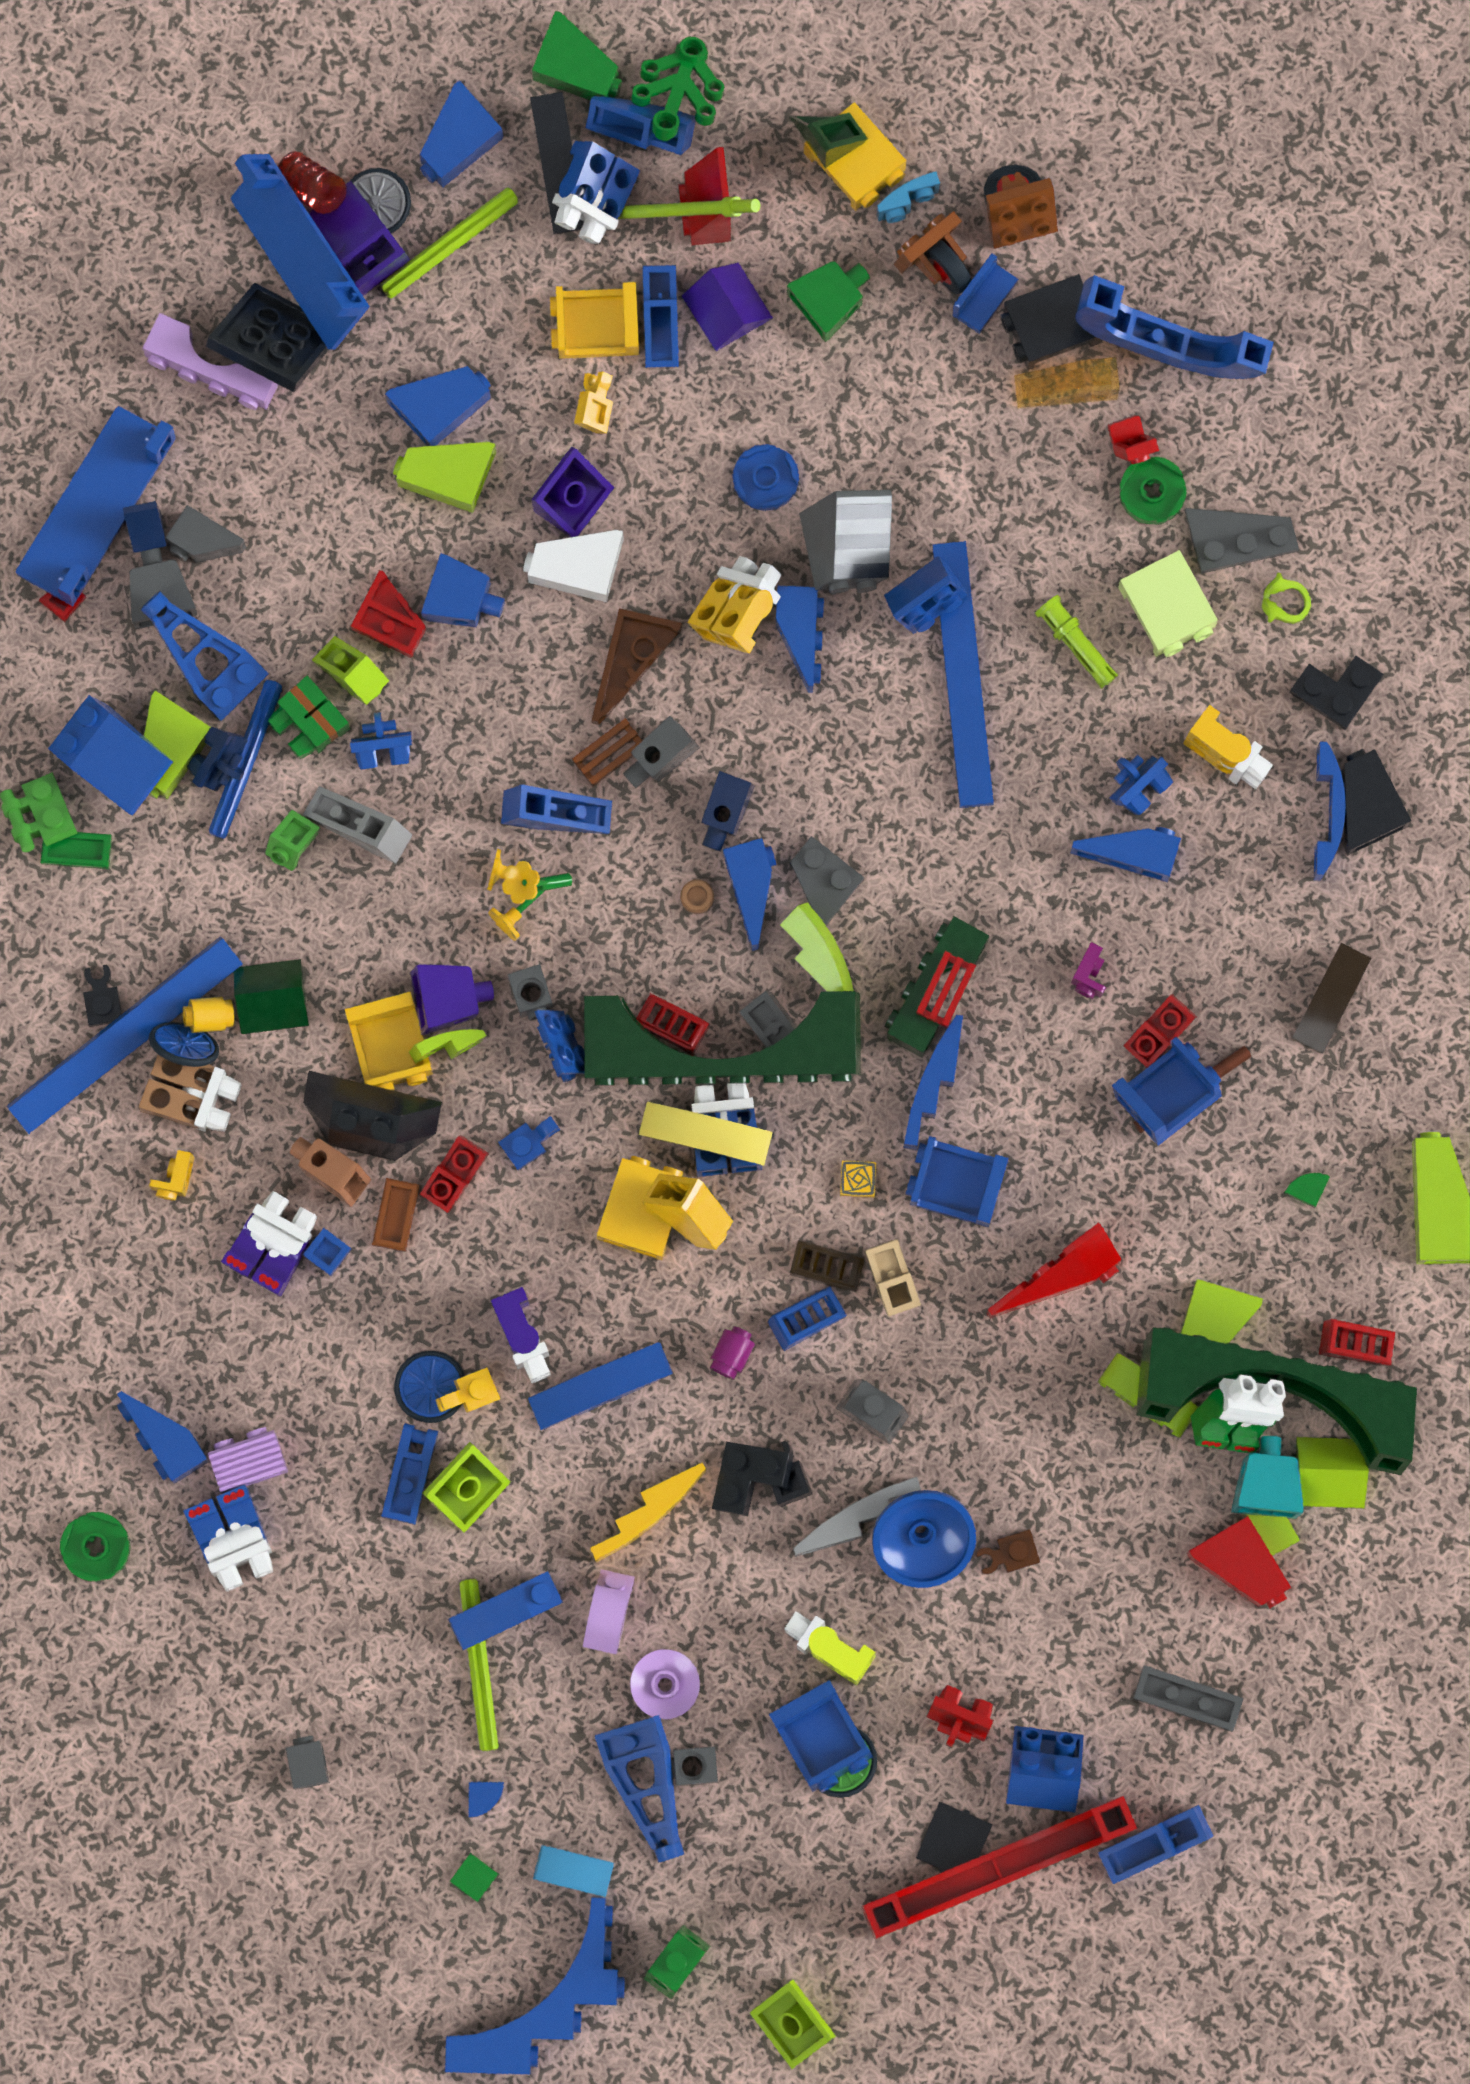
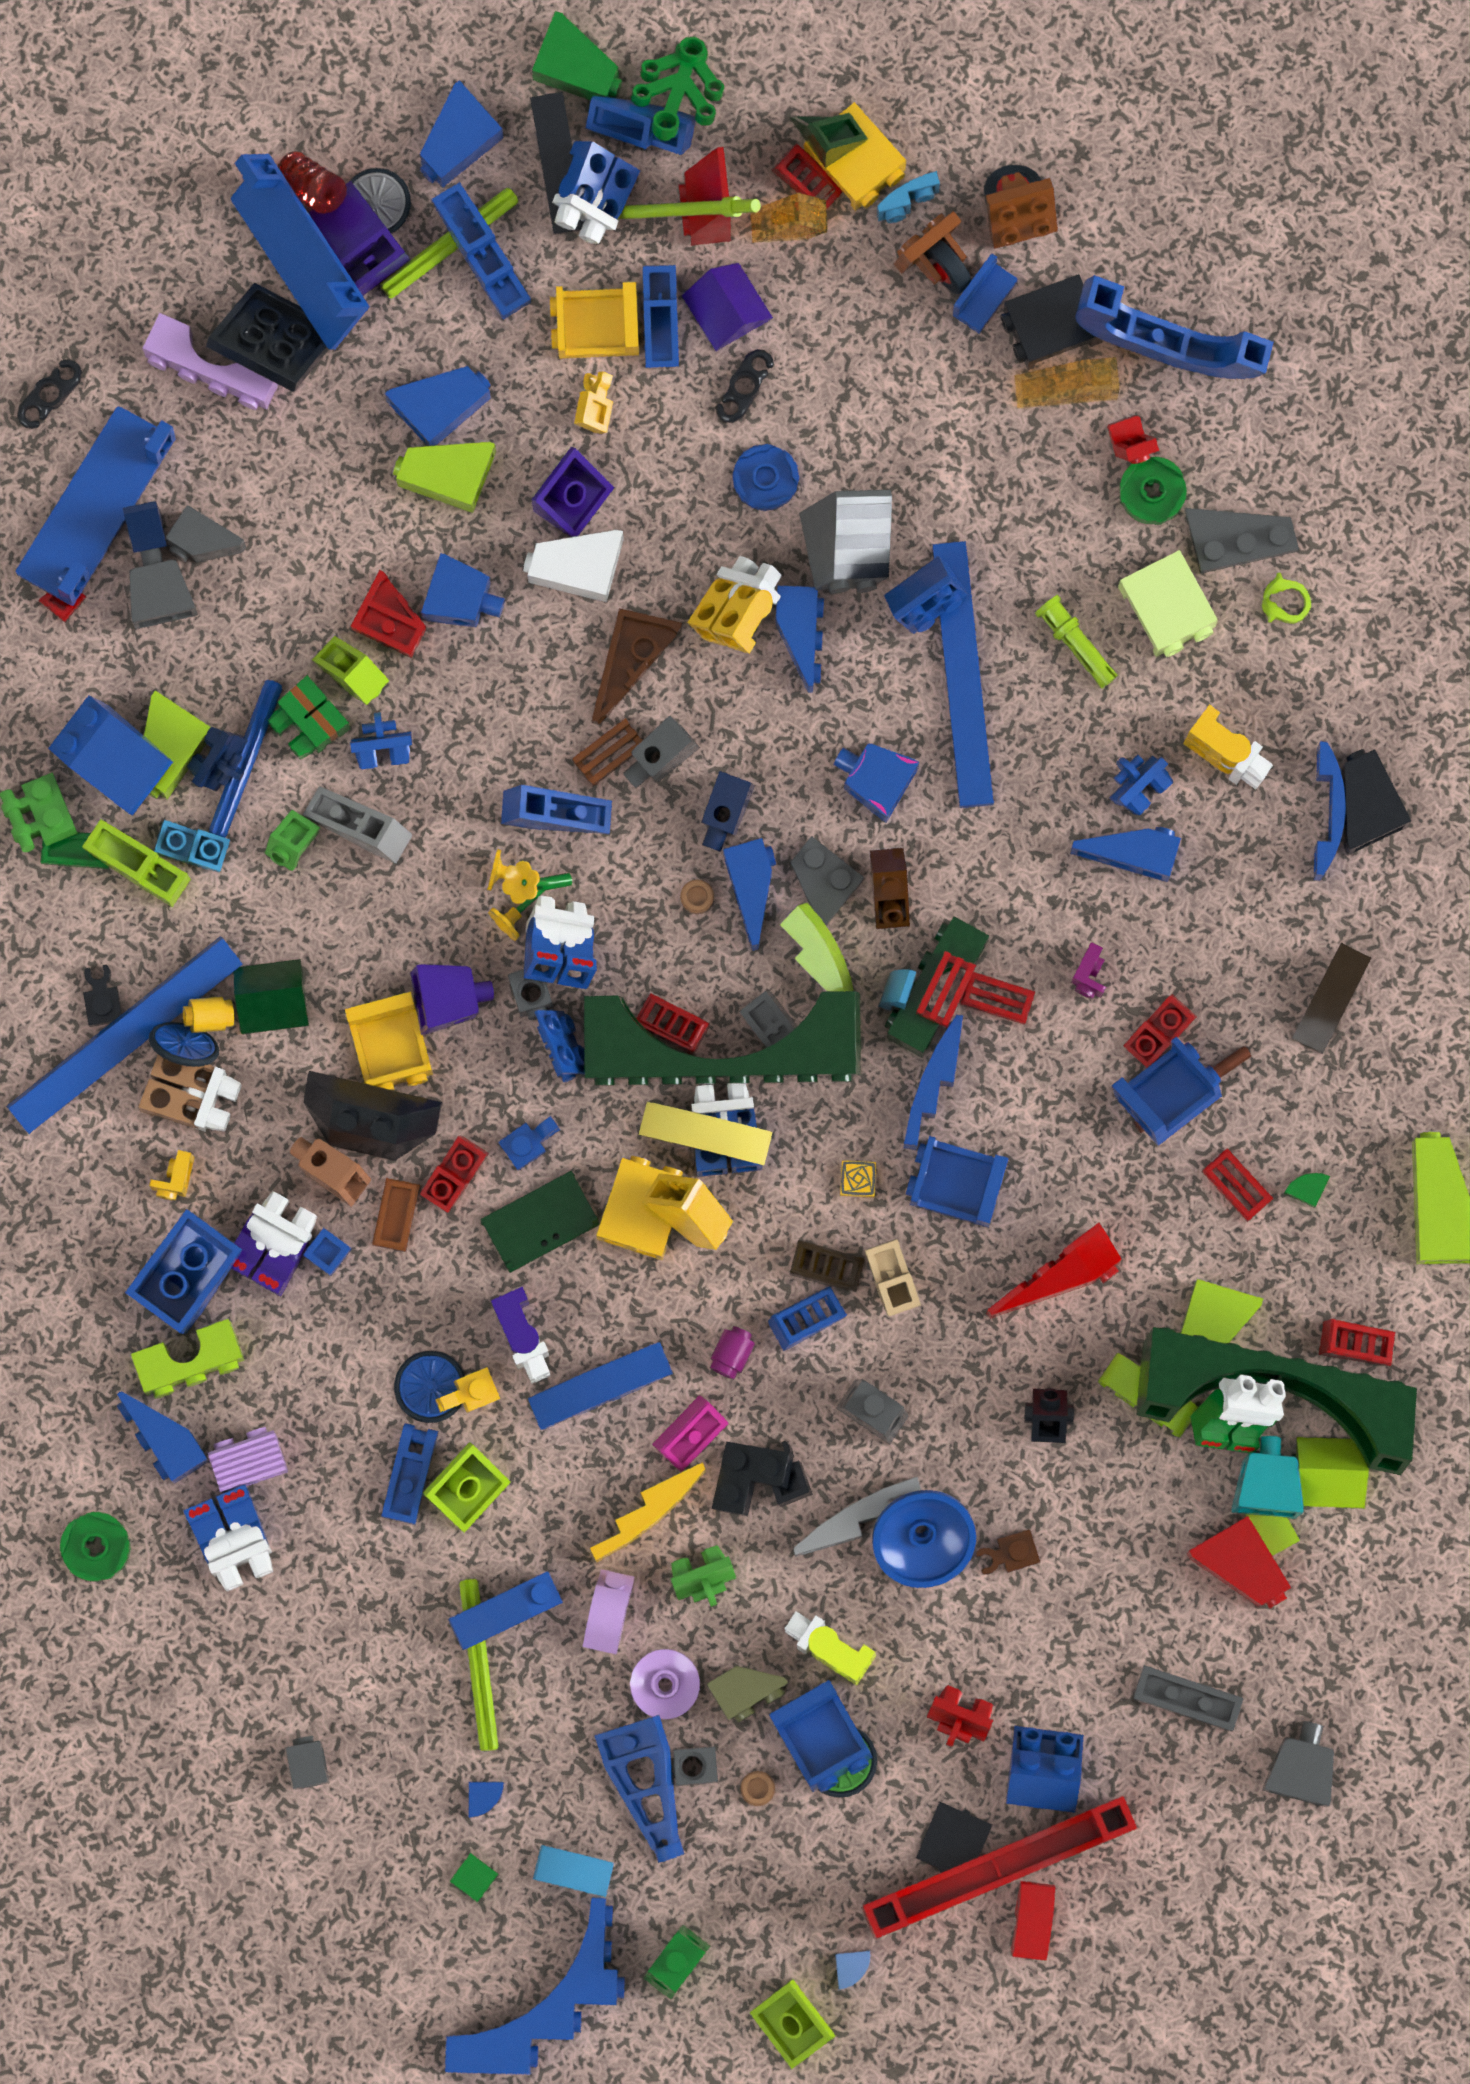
blue plate [140,591,269,721] -> none
lime slope [409,1029,486,1064] -> none
green torso [787,261,870,342] -> none
blue slope [1098,1805,1214,1885] -> none
black plate [1289,656,1384,730] -> none
none -> black piece [17,359,82,429]
none -> lime slope [82,819,191,907]
none -> blue slope [125,1209,242,1335]
none -> lime arch [131,1319,245,1399]
none -> dark azure slope [153,820,230,872]
none -> blue slope [431,182,531,320]
none -> dark green door [481,1171,600,1273]
none -> hips [524,895,597,989]
none -> dark pink slope [652,1395,729,1473]
none -> bright green hips [670,1545,736,1607]
none -> olive slope [707,1666,788,1723]
none -> black piece [715,349,774,423]
none -> medium nougat tile [740,1771,775,1806]
none -> clear yellow slope [751,193,828,242]
none -> red slope [771,144,843,214]
none -> blue torso [833,743,919,823]
none -> medium blue tile [835,1951,870,1990]
none -> reddish brown slope [870,848,910,929]
none -> dark azure slope [878,969,916,1011]
none -> red tile [960,972,1035,1025]
none -> red slope [1010,1881,1056,1961]
none -> black brick [1024,1388,1074,1443]
none -> red tile [1201,1148,1273,1222]
none -> dark grey torso [1262,1721,1334,1807]

